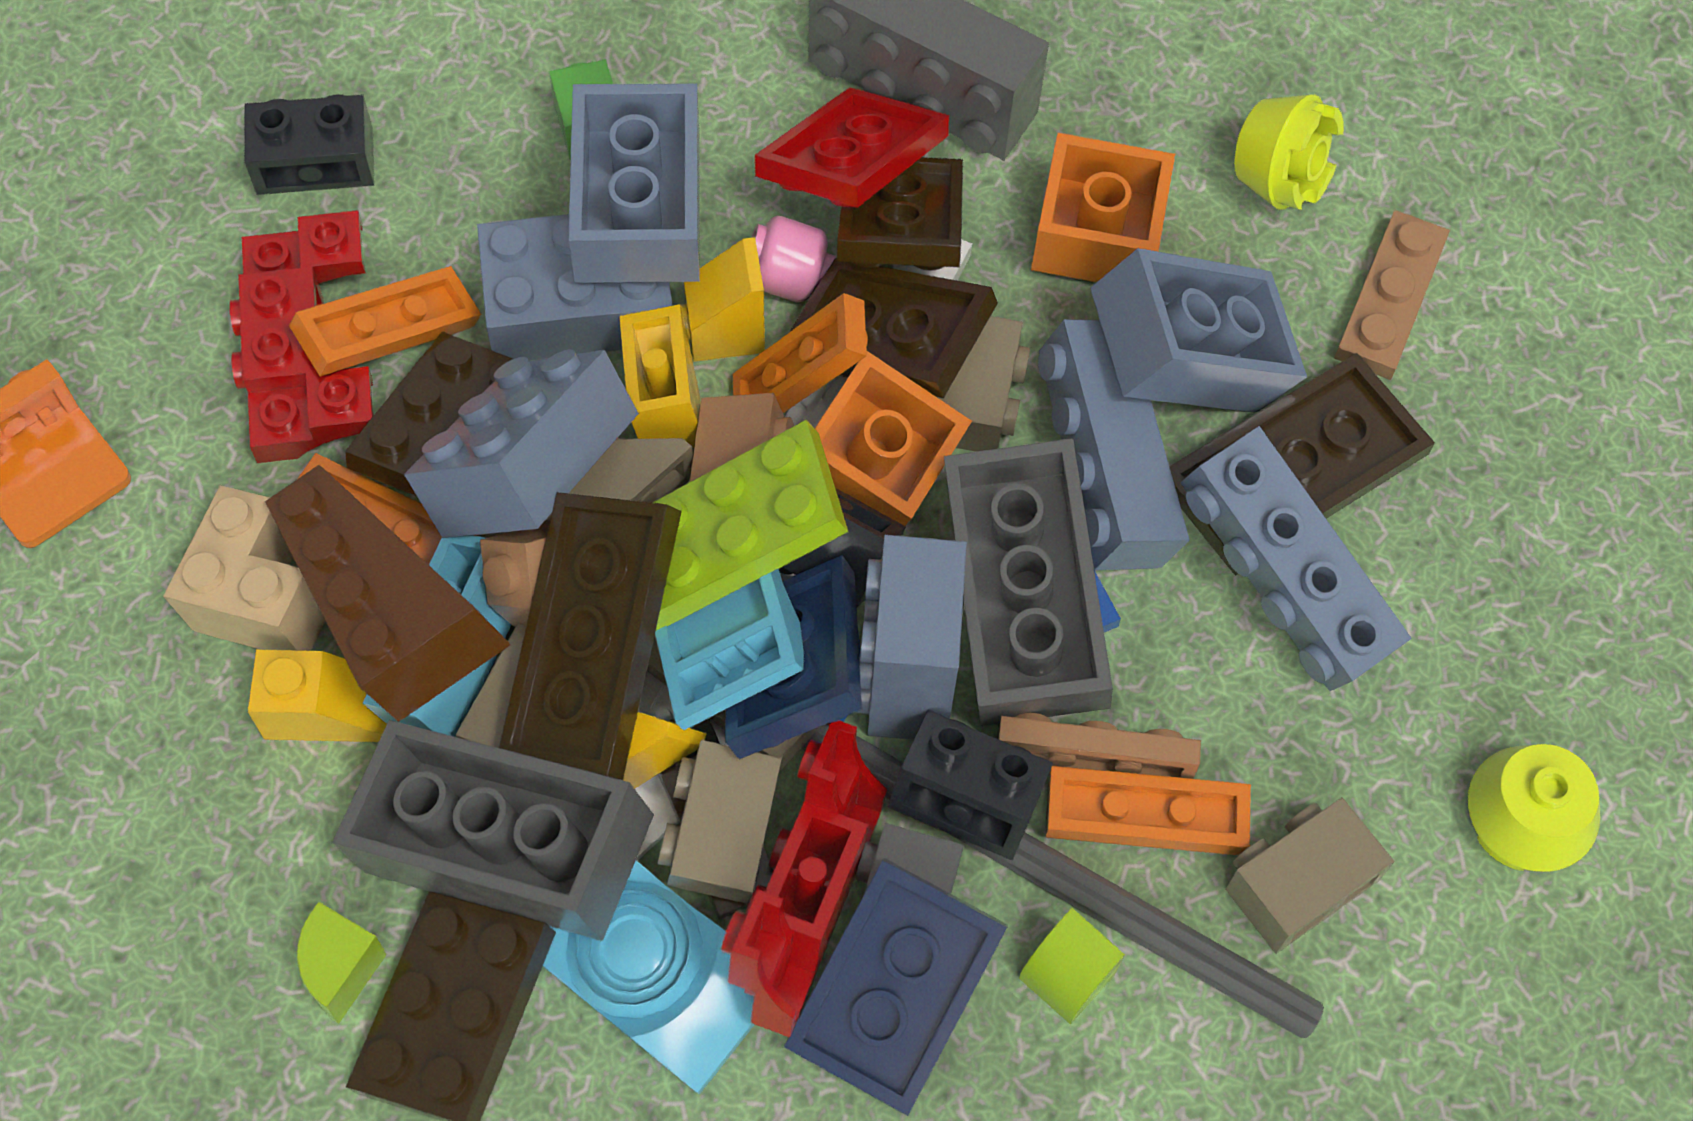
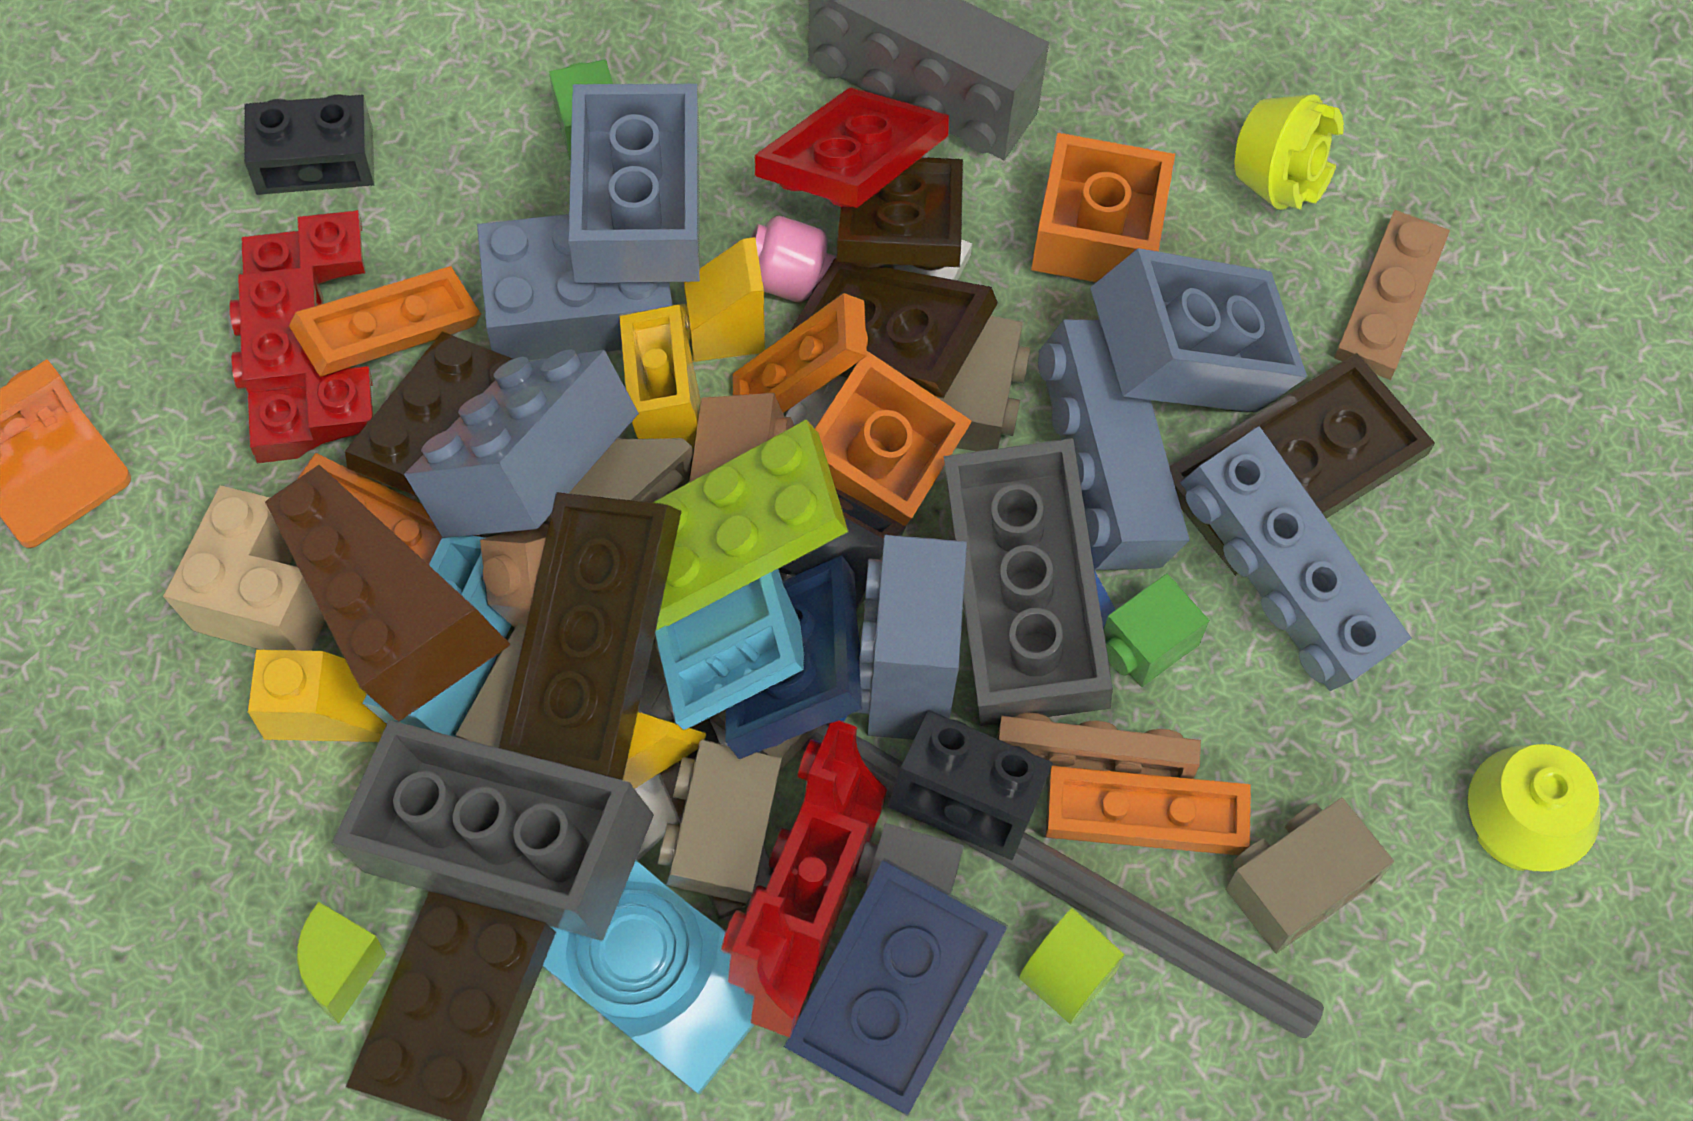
none -> bright green brick [1104,573,1210,687]

